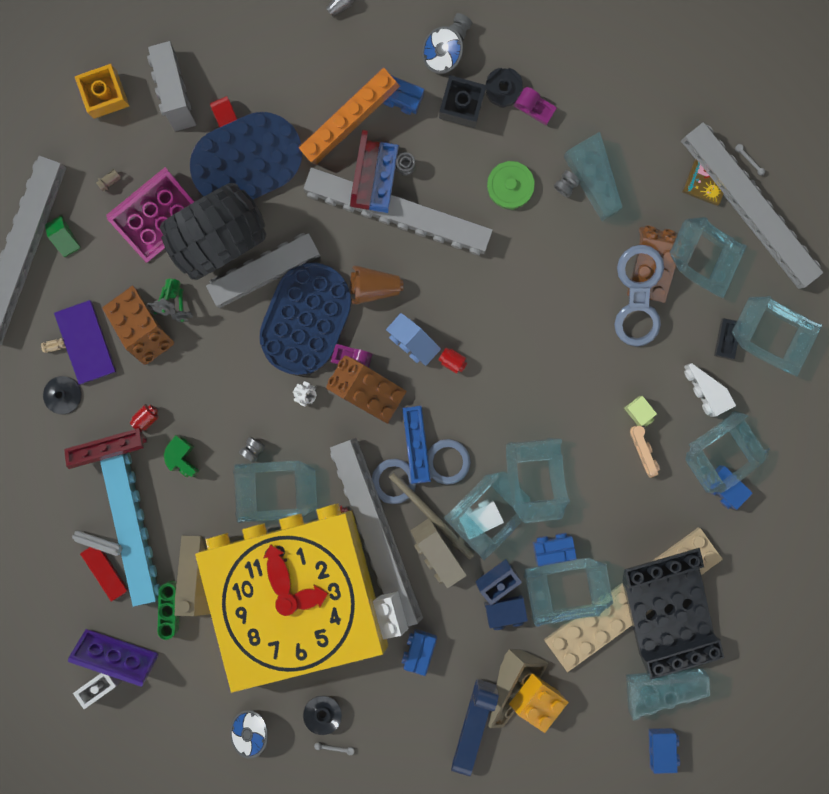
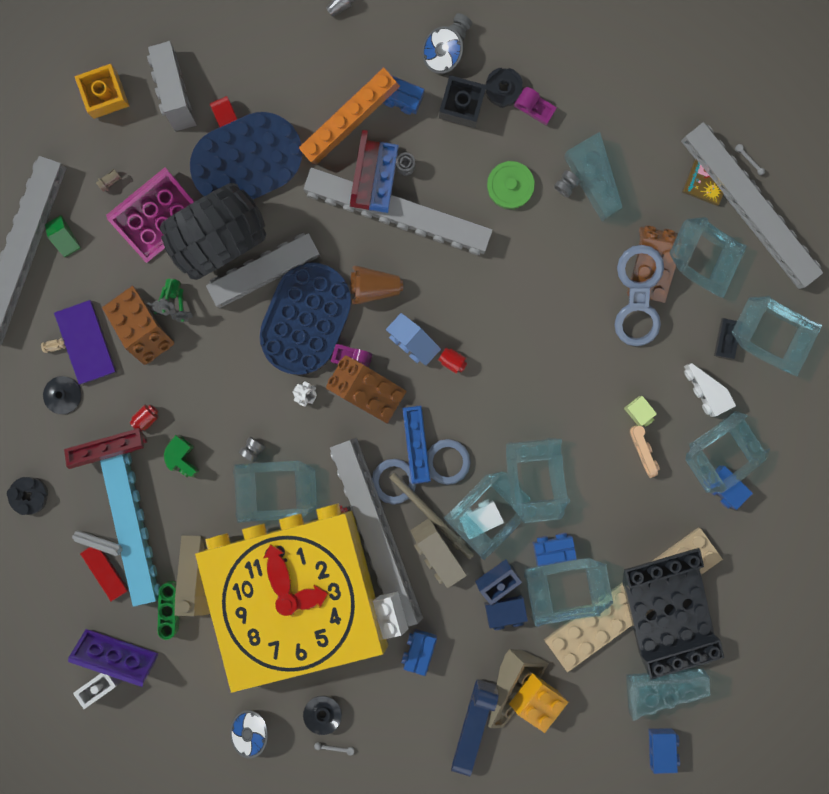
none -> black plate [7,477,48,515]

